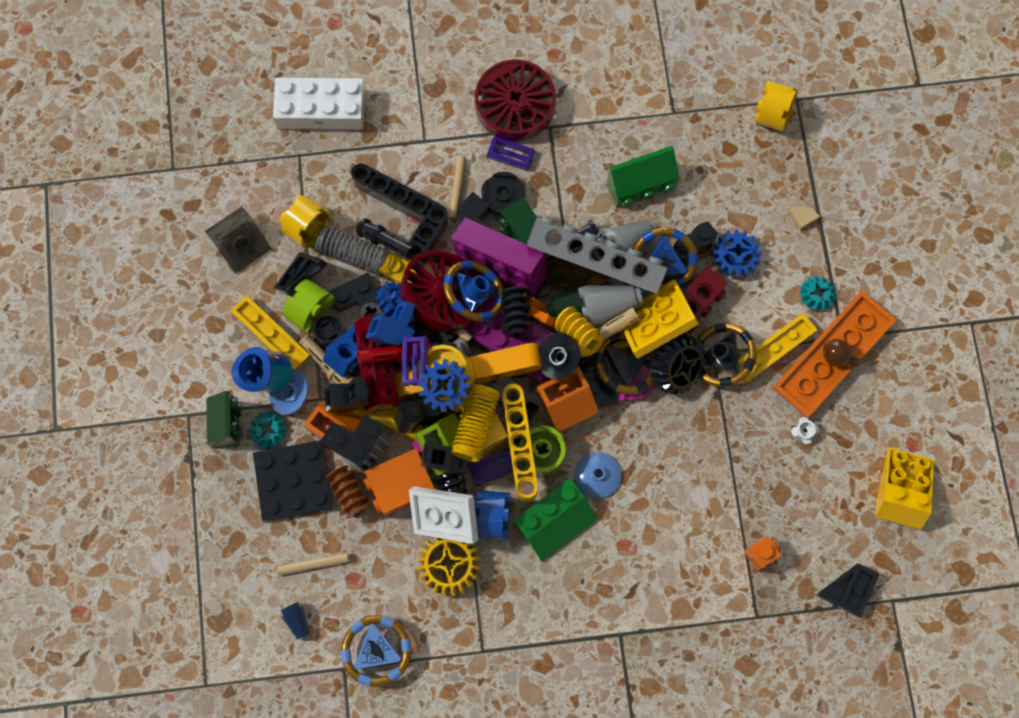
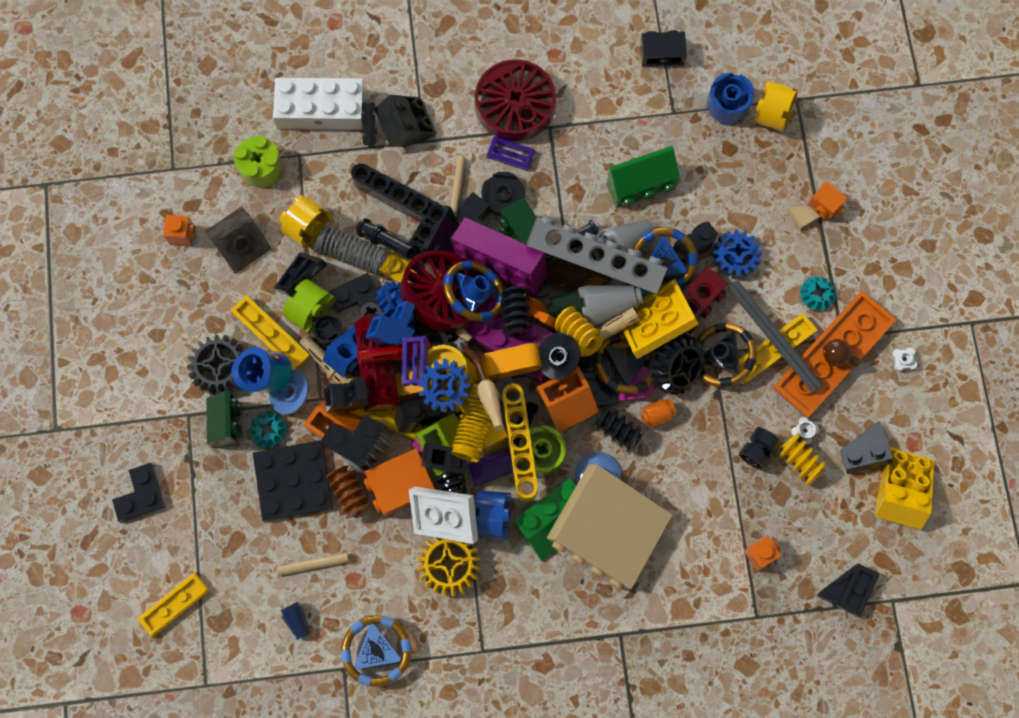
none -> black plate [112,463,166,523]
none -> yellow tile [137,572,210,638]
none -> orange brick [163,215,196,246]
none -> dark grey gear [187,334,244,395]
none -> lime brick [234,135,283,188]
none -> black axle [362,102,376,145]
none -> pearl dark grey slope [375,95,437,147]
none -> black wing [422,205,459,267]
none -> tan piece [462,348,504,431]
none -> tan brick [547,465,672,590]
none -> black piece [594,404,645,453]
none -> black brick [640,30,687,67]
none -> orange brick [641,399,677,428]
none -> blue brick [707,72,754,125]
none -> dark grey axle [728,281,822,393]
none -> black wheel [739,427,782,471]
none -> yellow piece [779,433,828,486]
none -> orange brick [808,181,847,221]
none -> wing [840,421,893,474]
none -> white plate [892,347,917,371]

